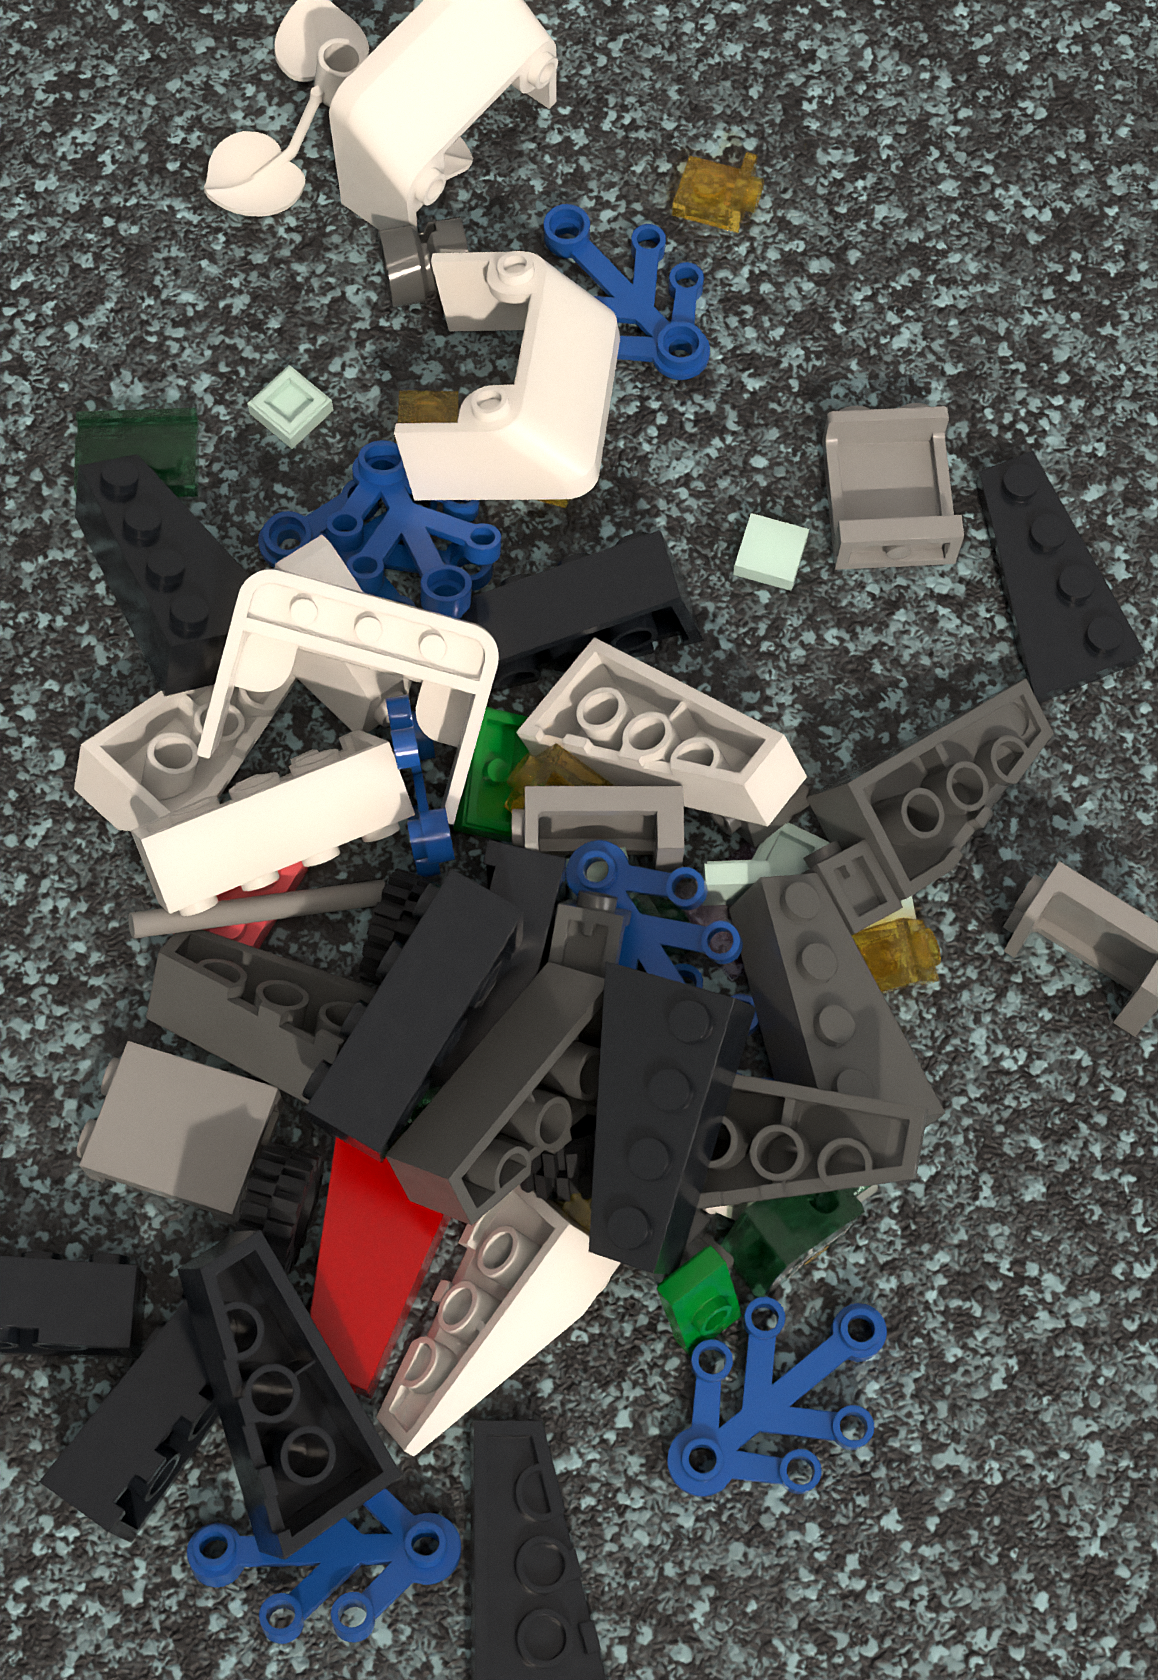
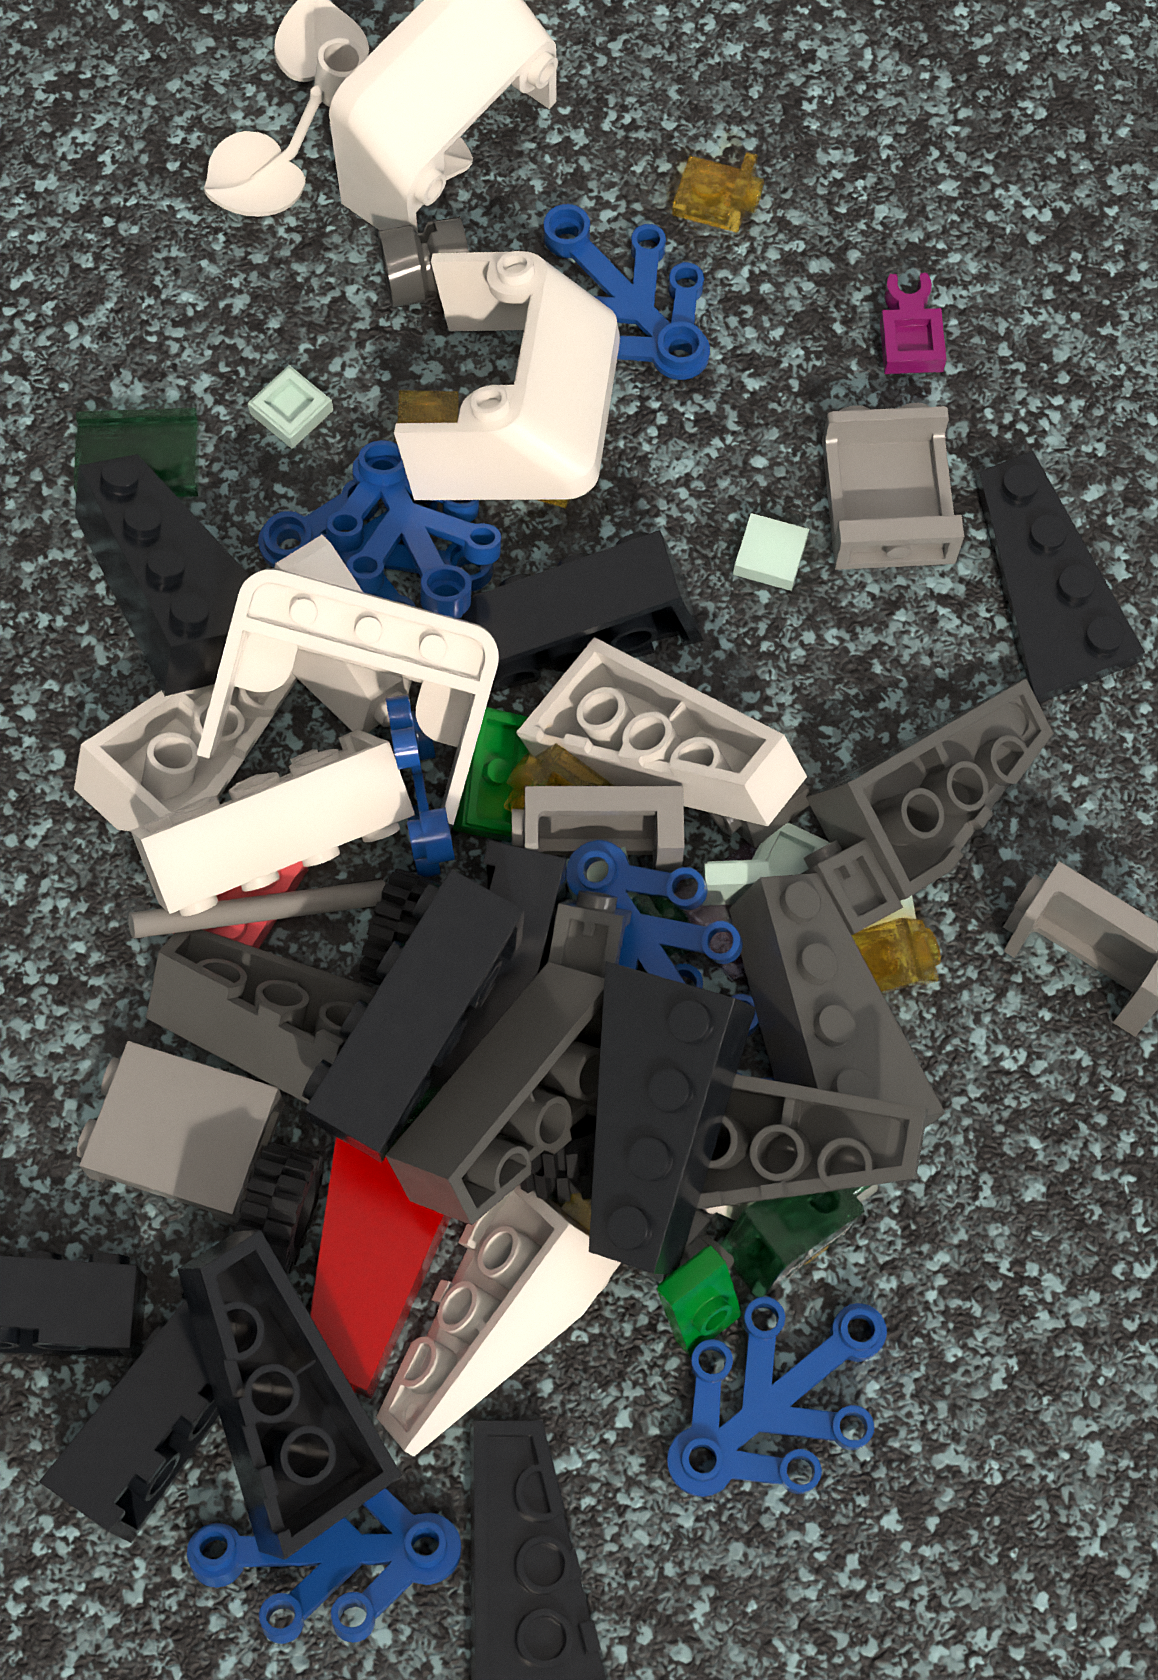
none -> magenta plate [880,273,947,374]

